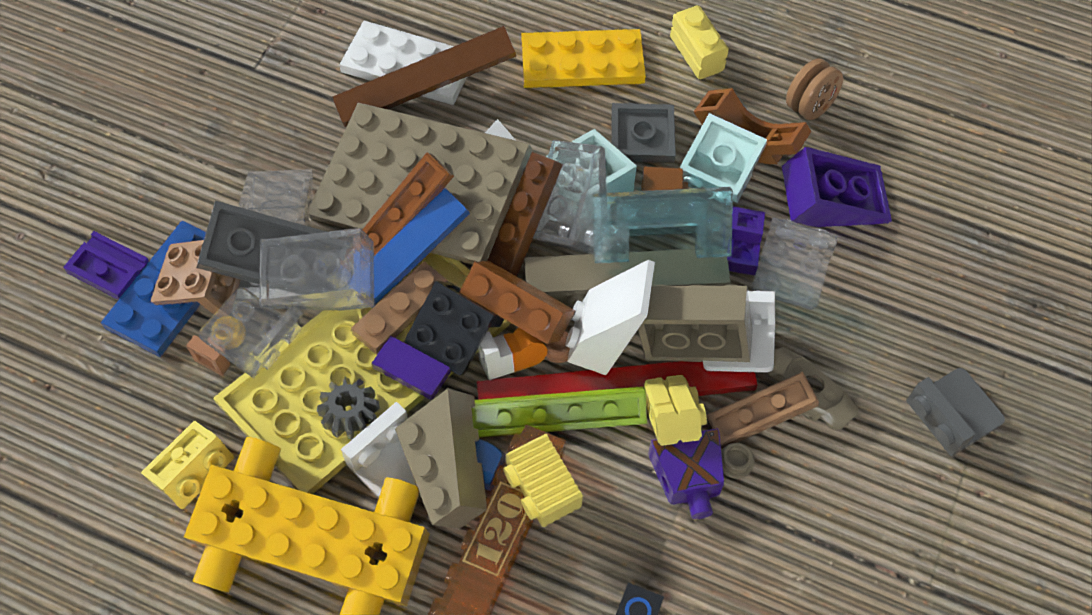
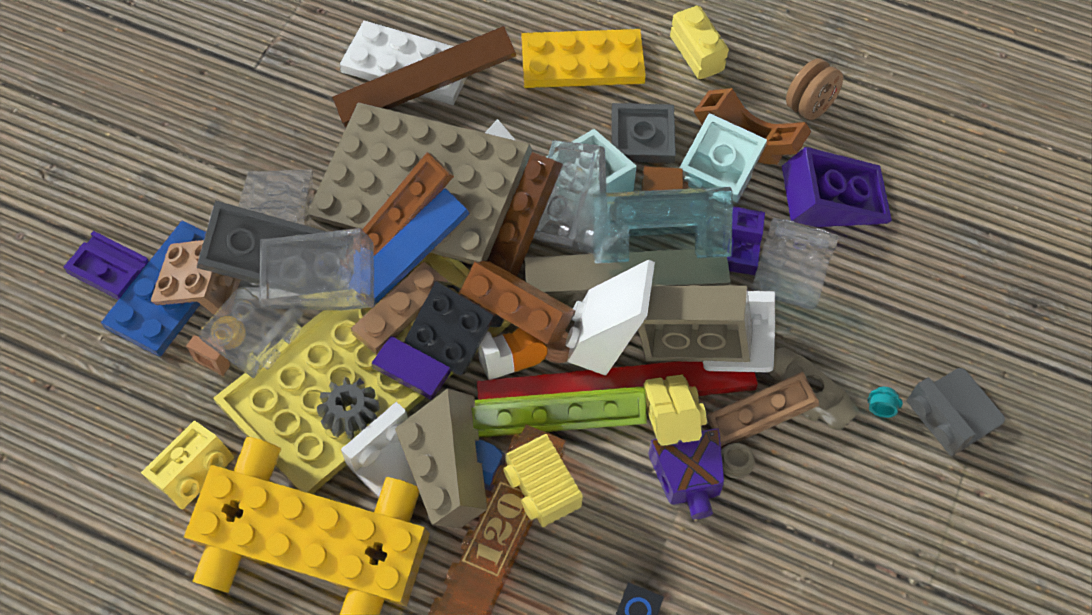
none -> teal plate [867,386,903,418]

